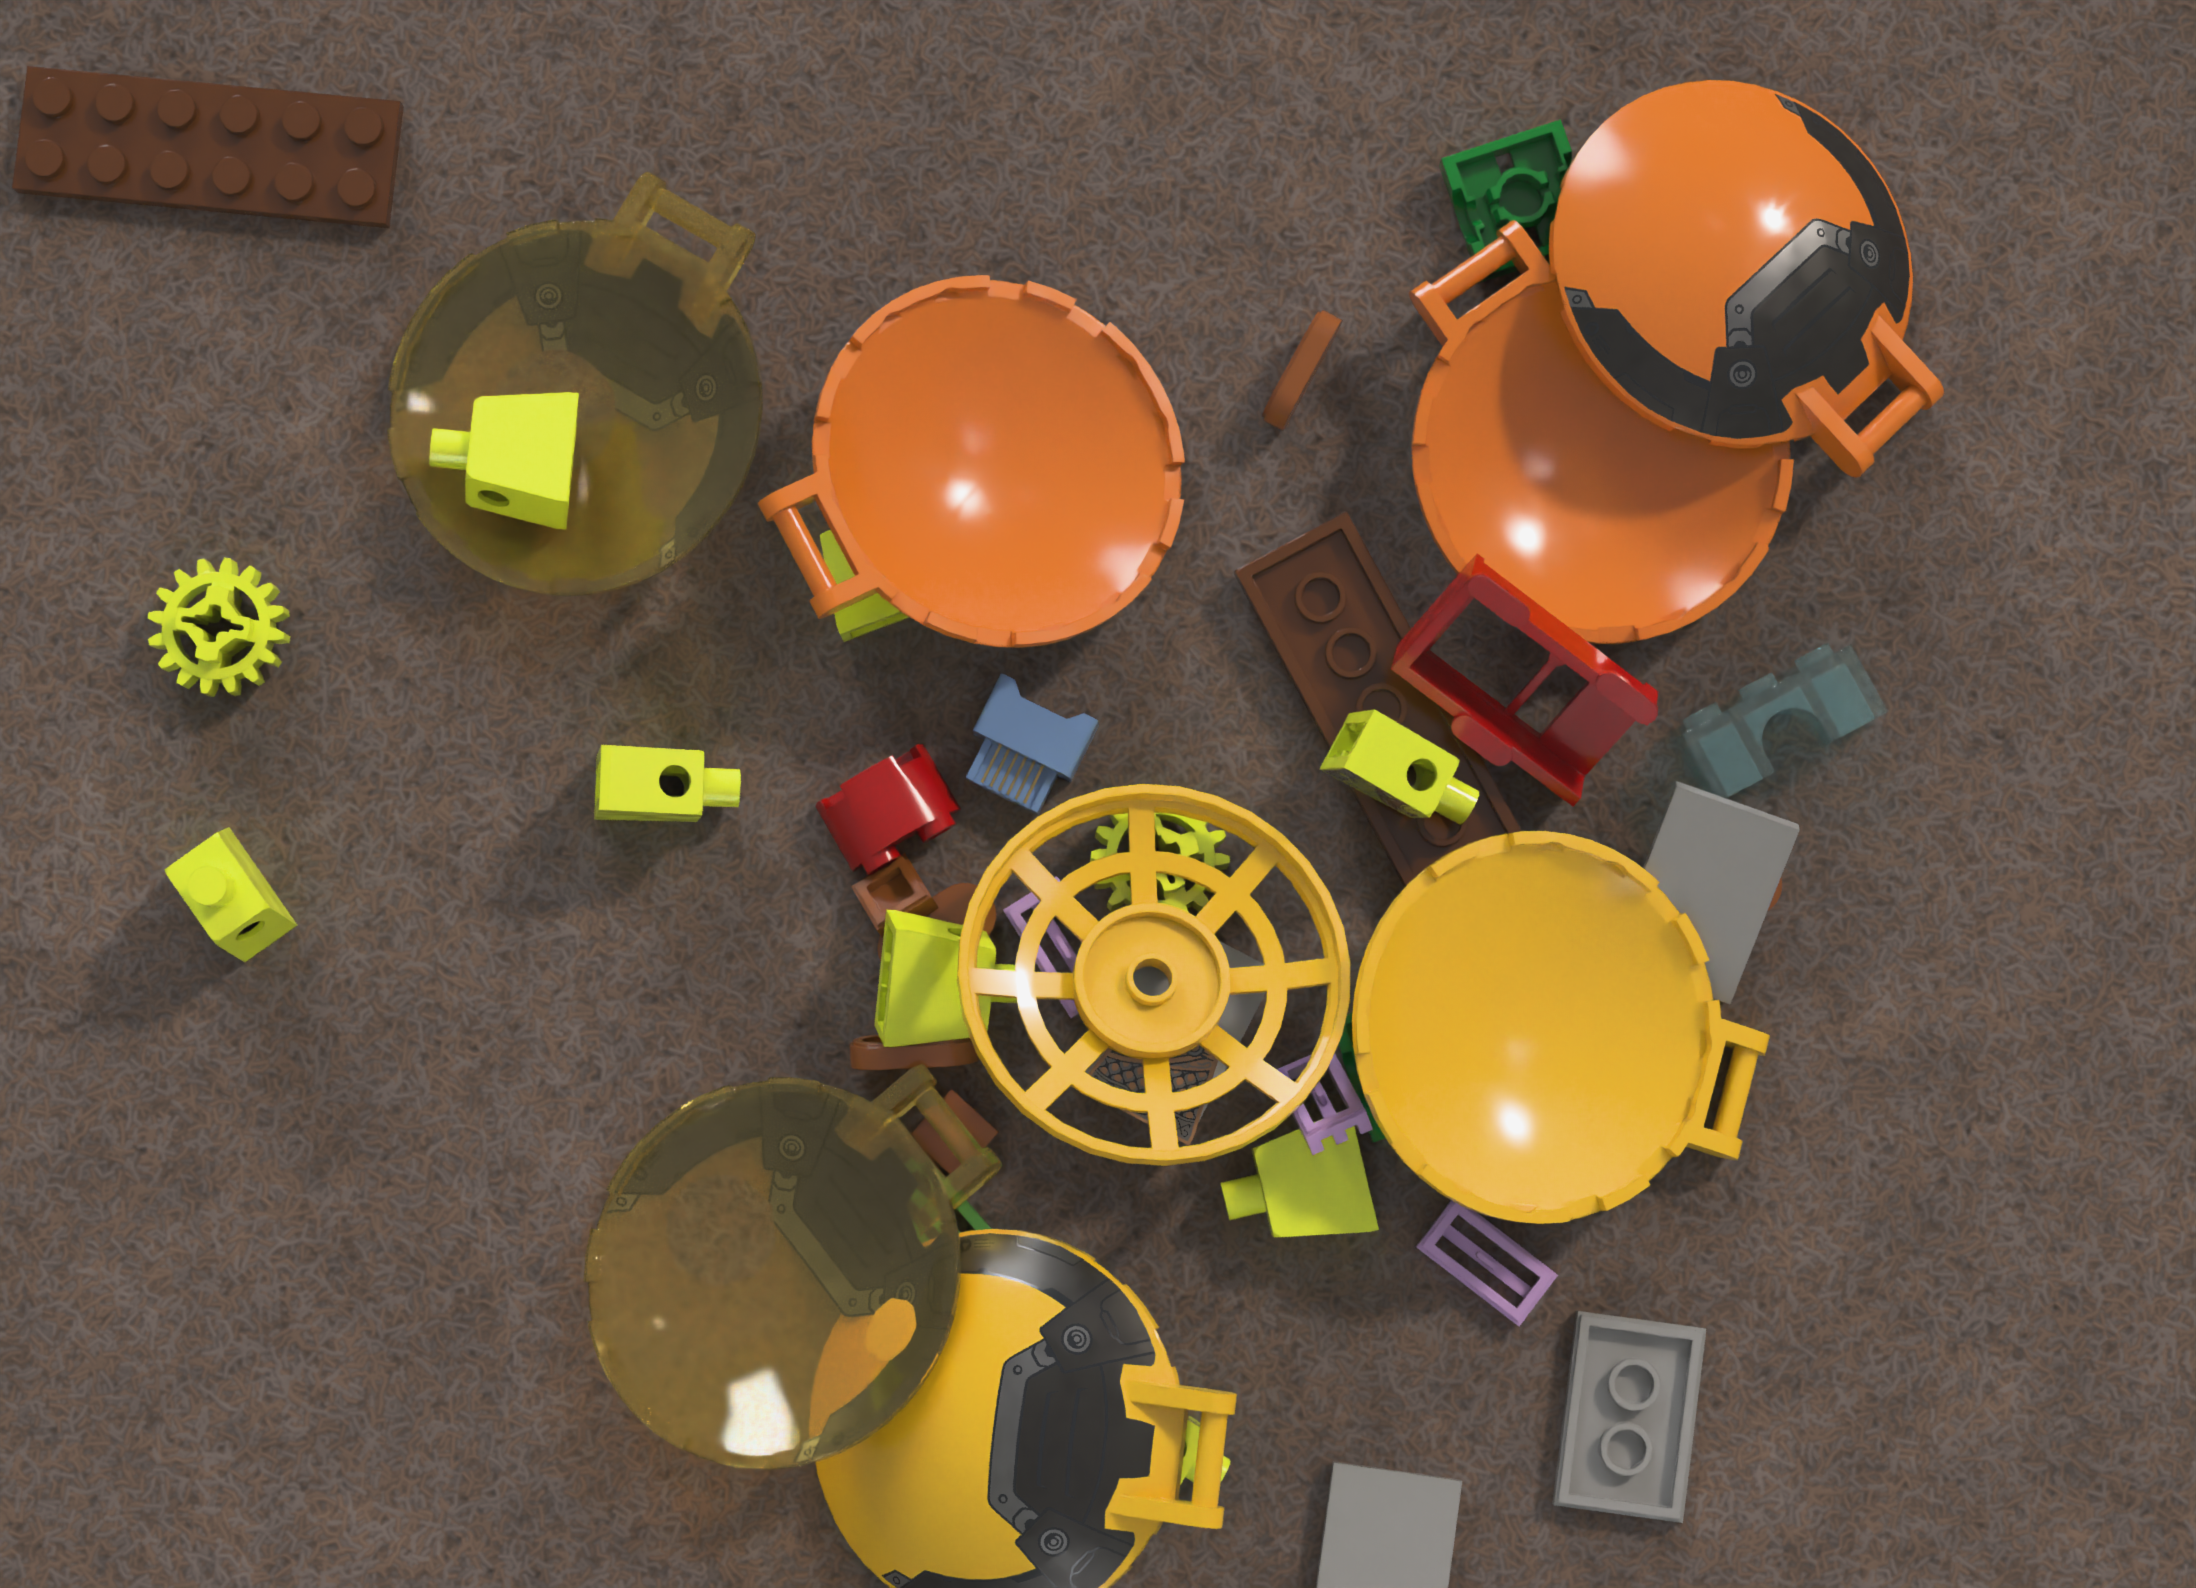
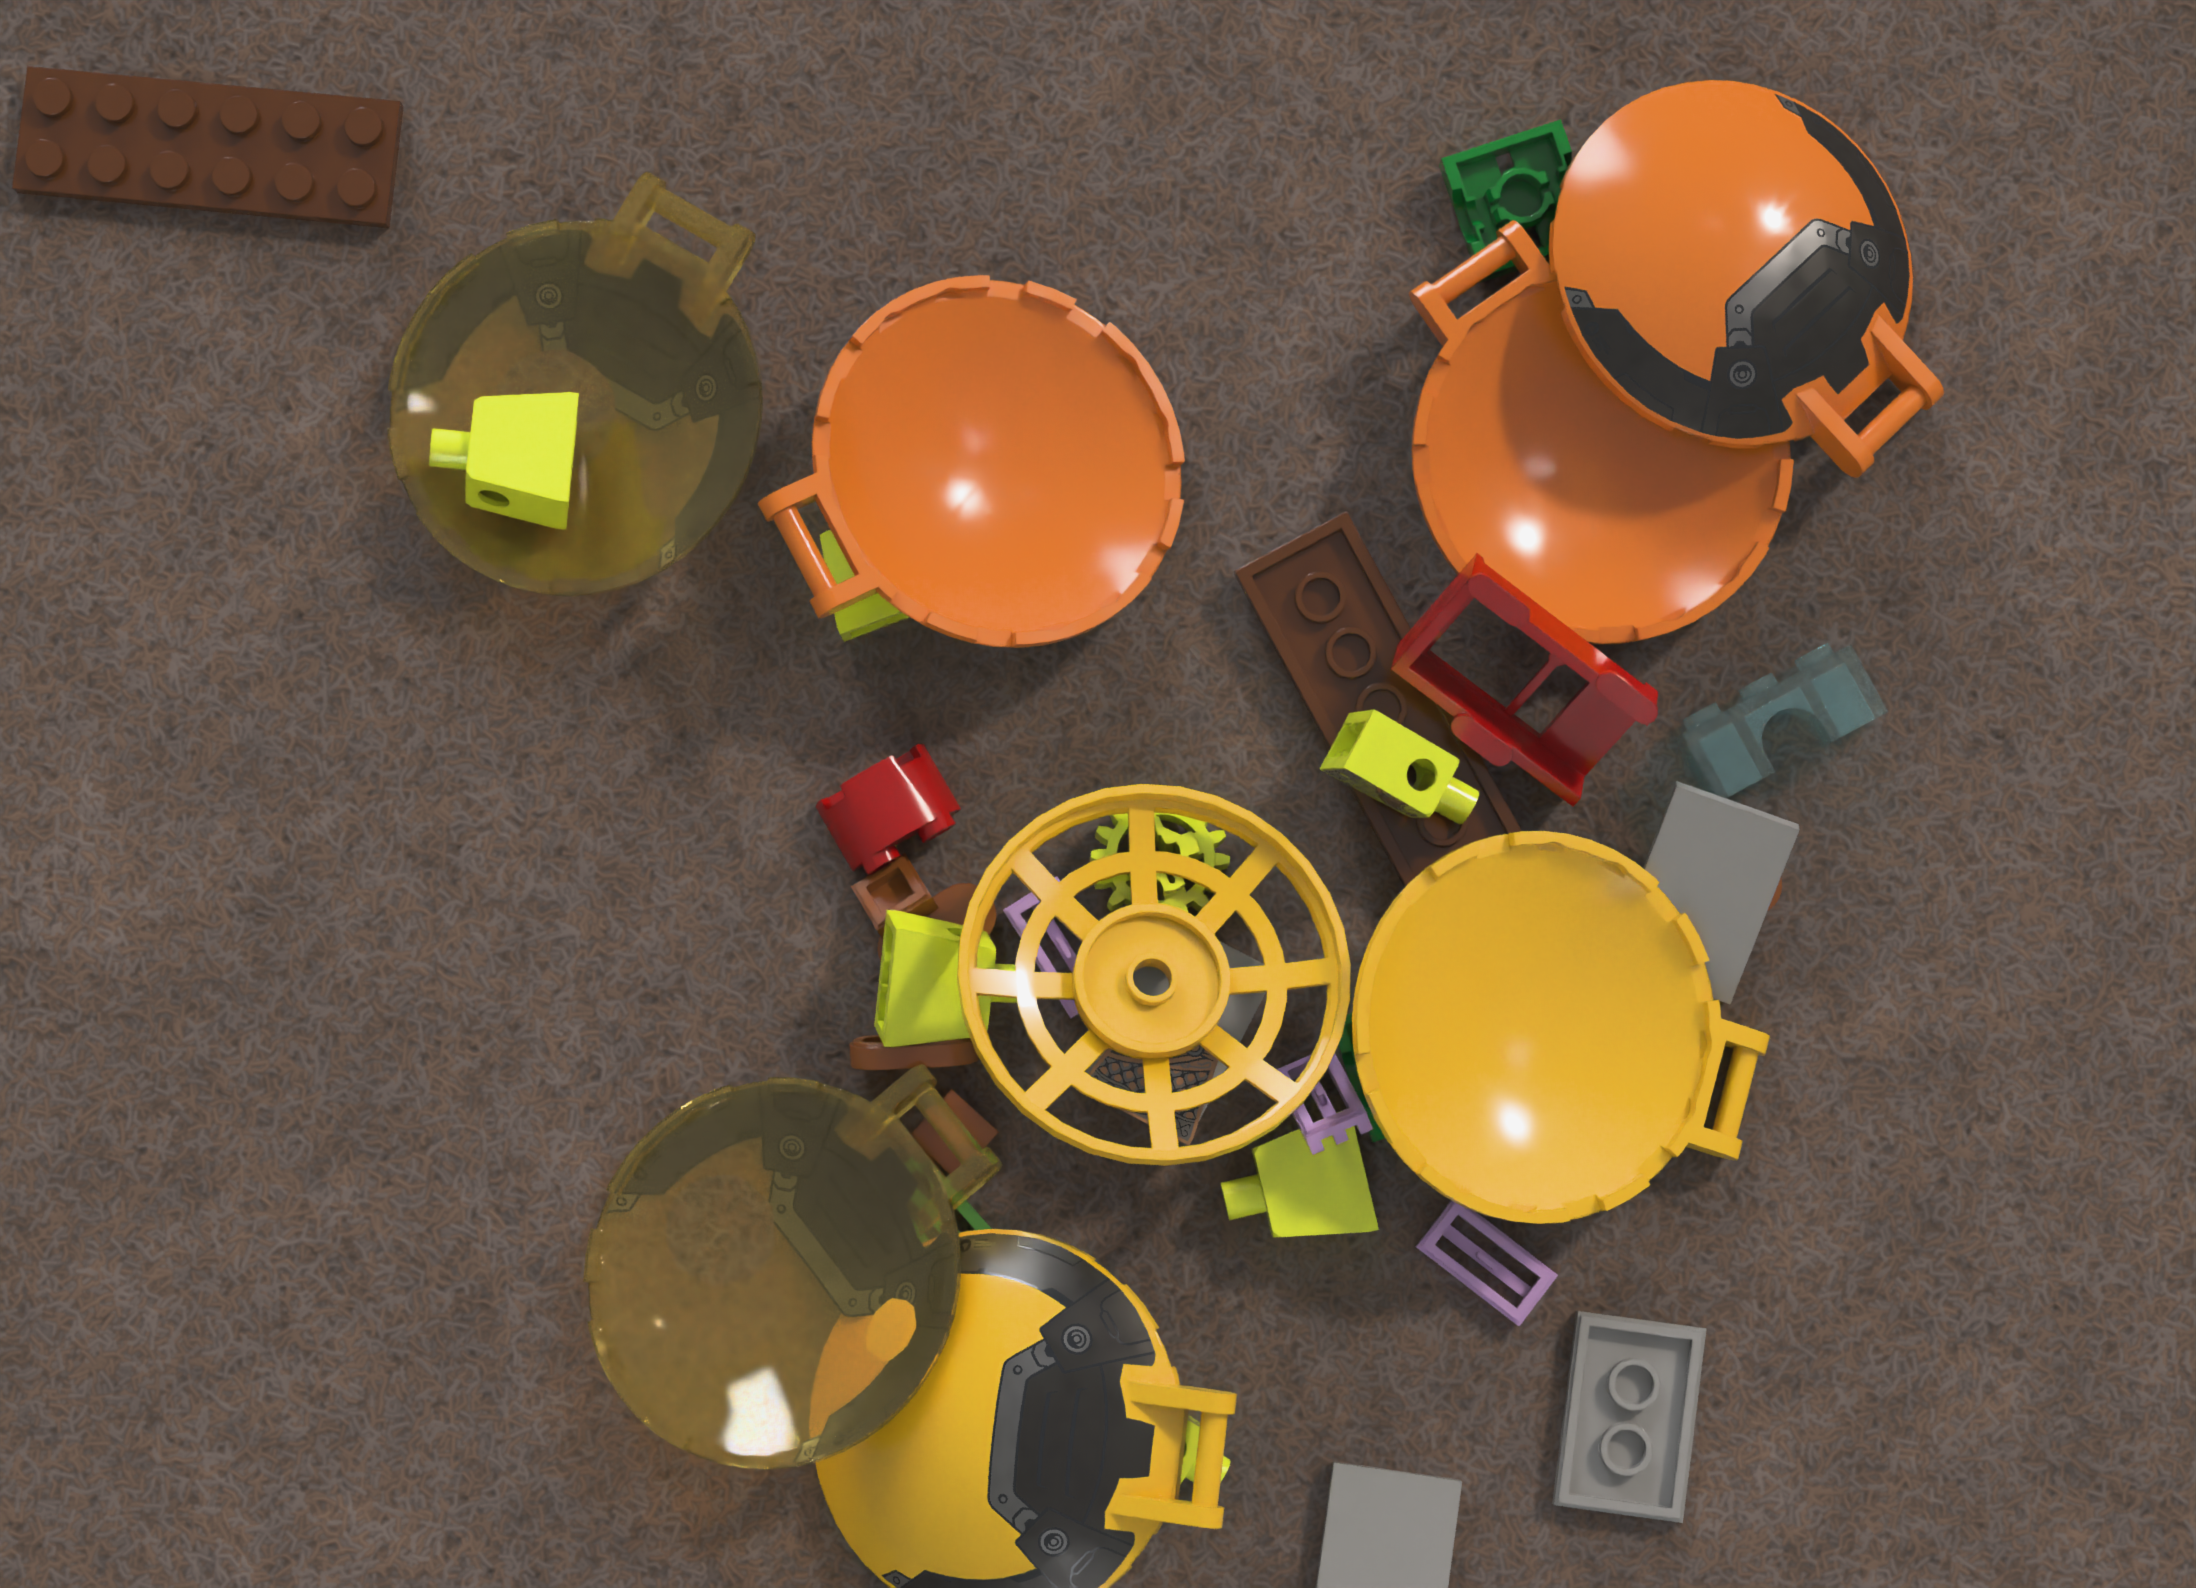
neon yellow gear [148,557,291,697] -> none
neon yellow torso [164,827,298,962] -> none
neon yellow torso [594,745,741,822] -> none
medium blue piece [966,673,1099,815] -> none
dark orange tile [1262,310,1343,431] -> none

